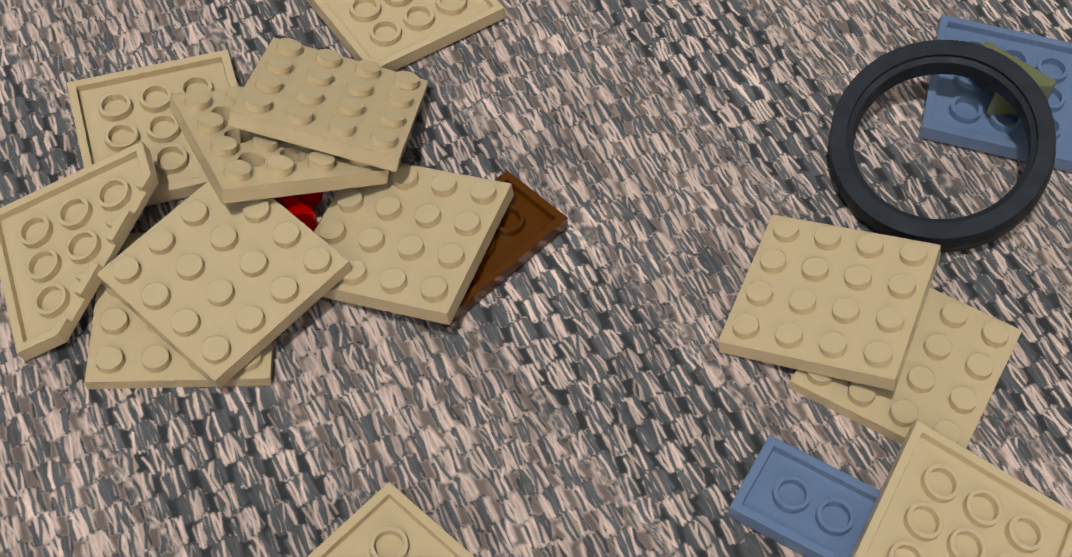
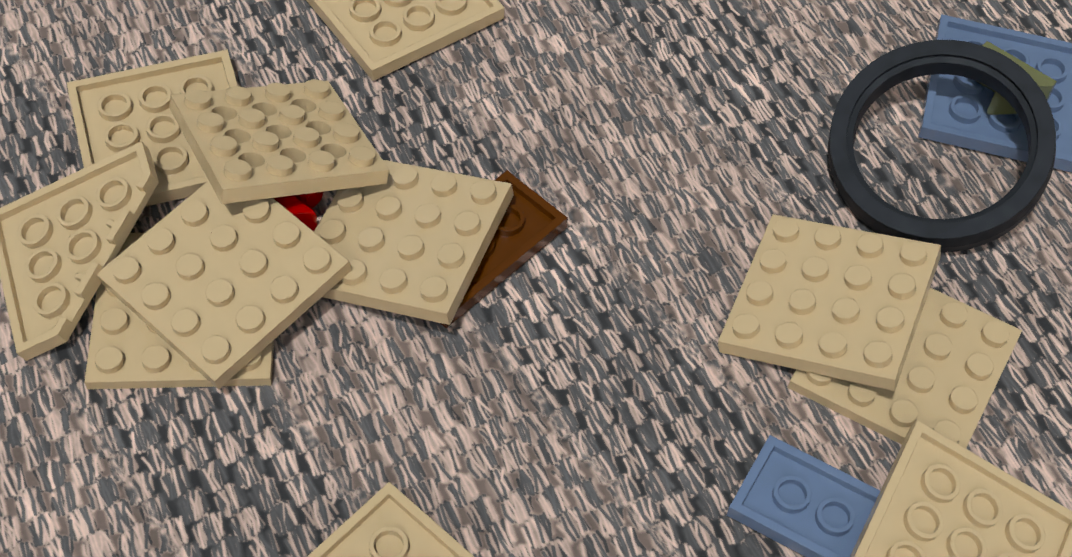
tan plate [227,37,428,172] -> none

